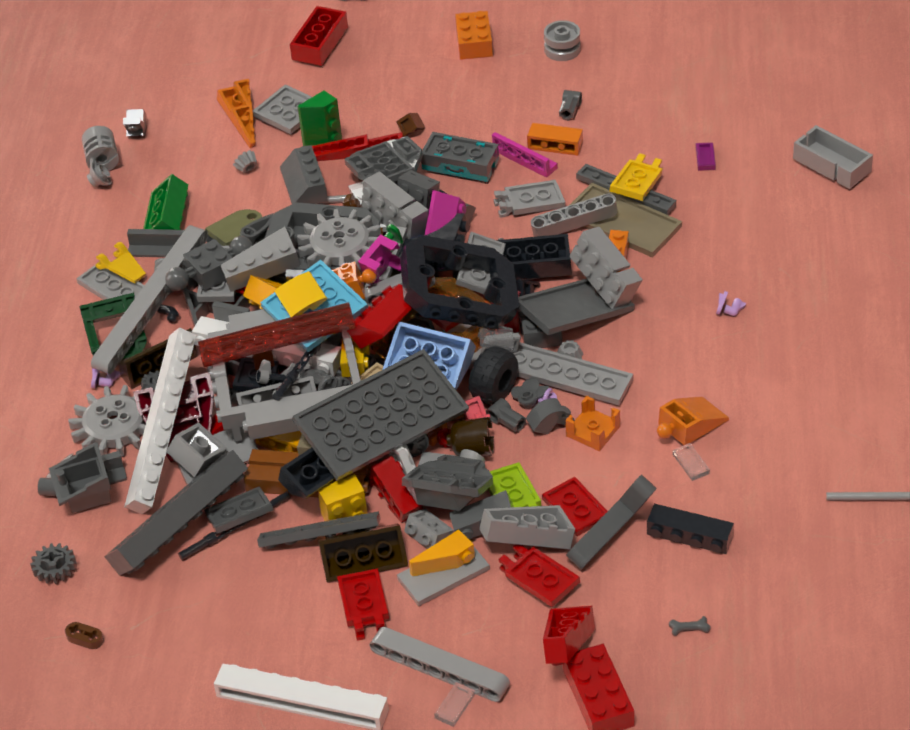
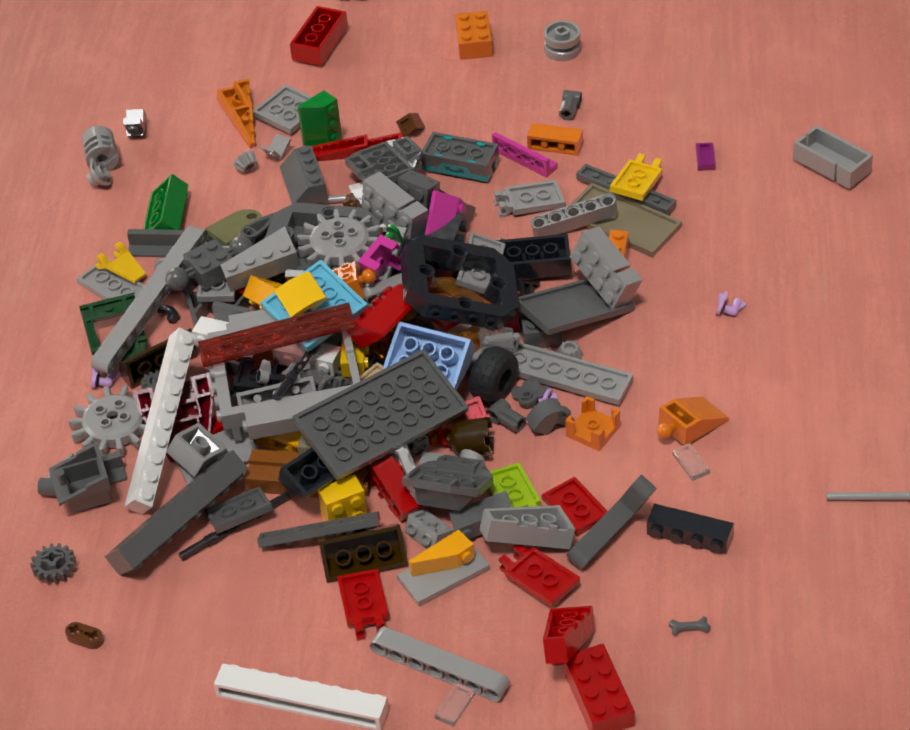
none -> light grey bracket [260,134,291,160]

